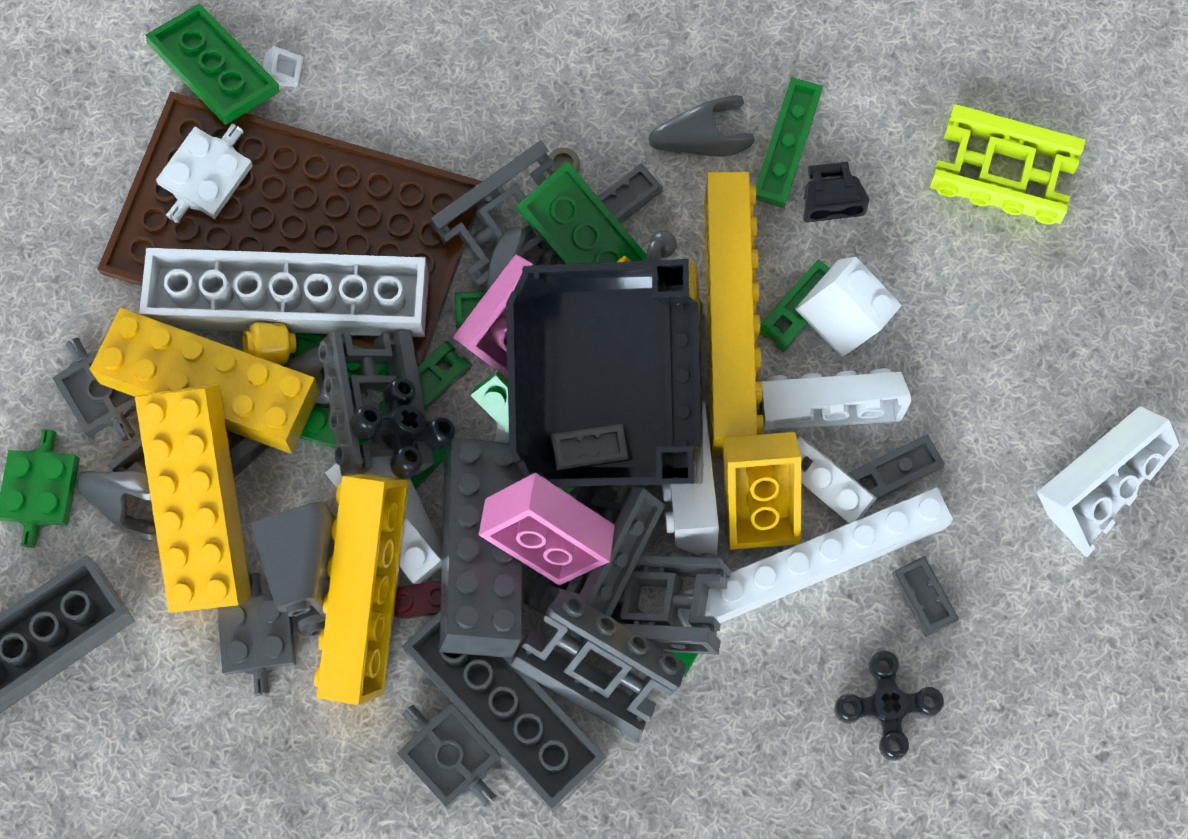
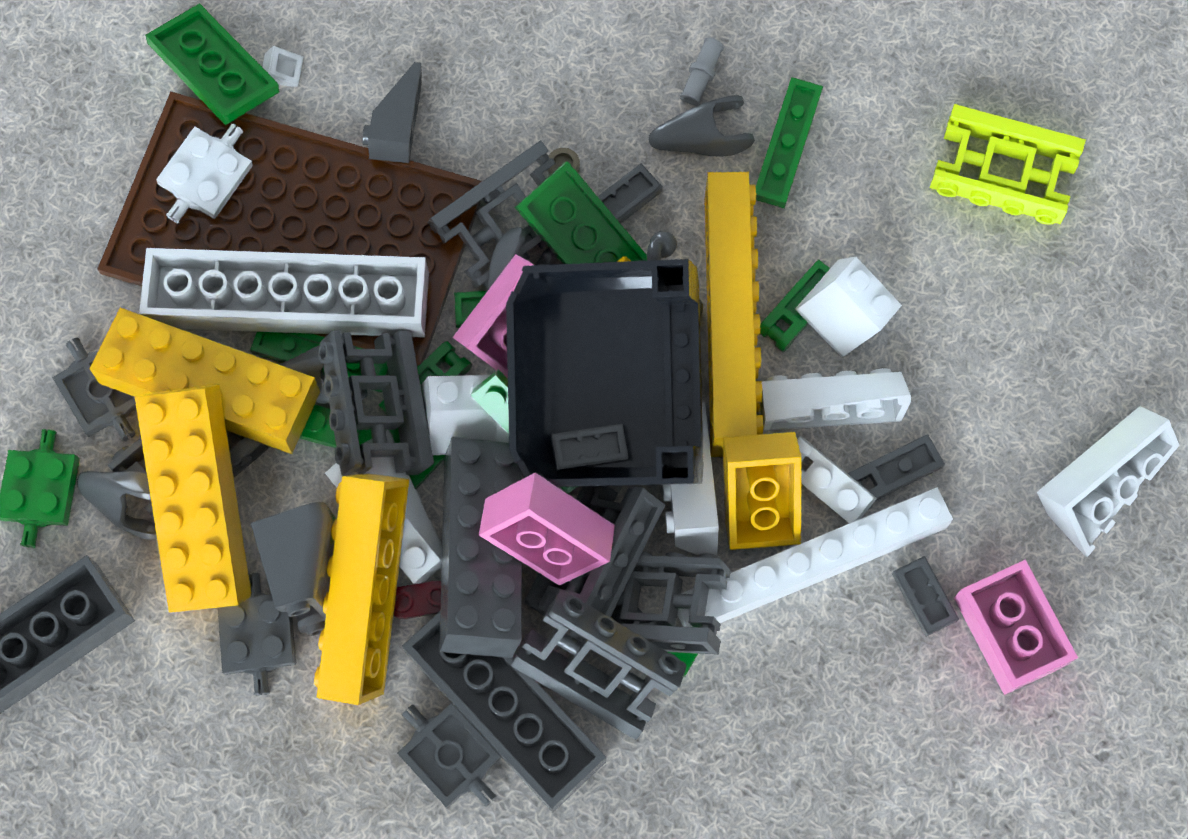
yellow head [242,322,296,366] -> none
black gear [350,378,455,479] -> none
black piece [803,161,869,223] -> none
black gear [834,650,944,761] -> none
none -> dark grey slope [363,62,422,163]
none -> white slope [421,375,497,455]
none -> light grey pin [680,38,724,106]
none -> bright pink brick [954,559,1078,695]

